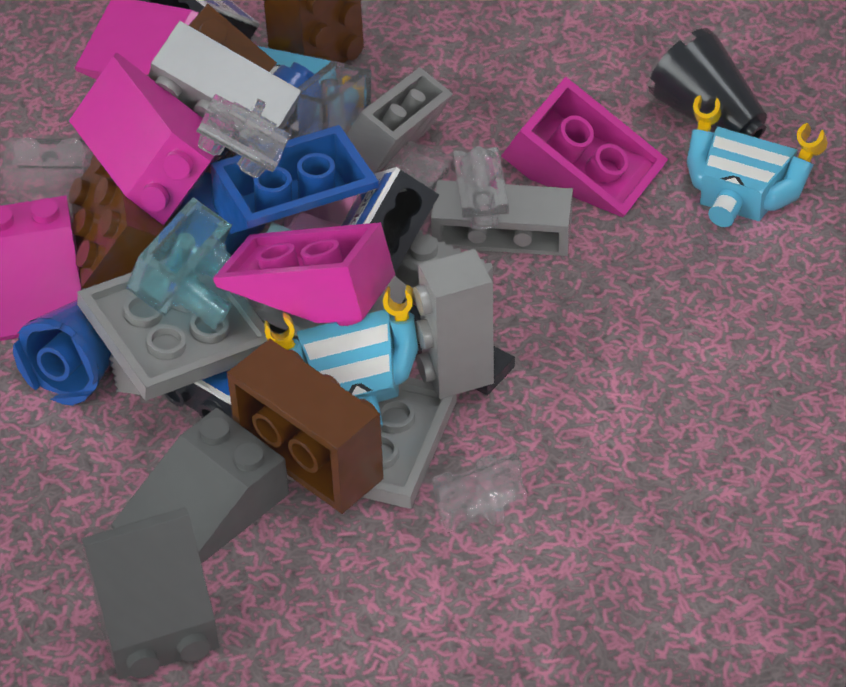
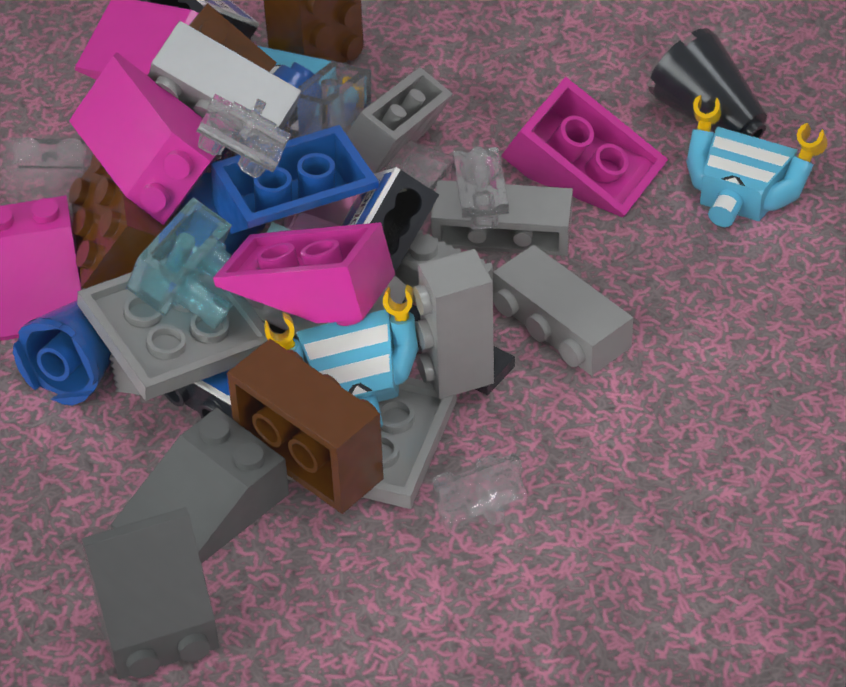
none -> light grey brick [493,244,633,376]

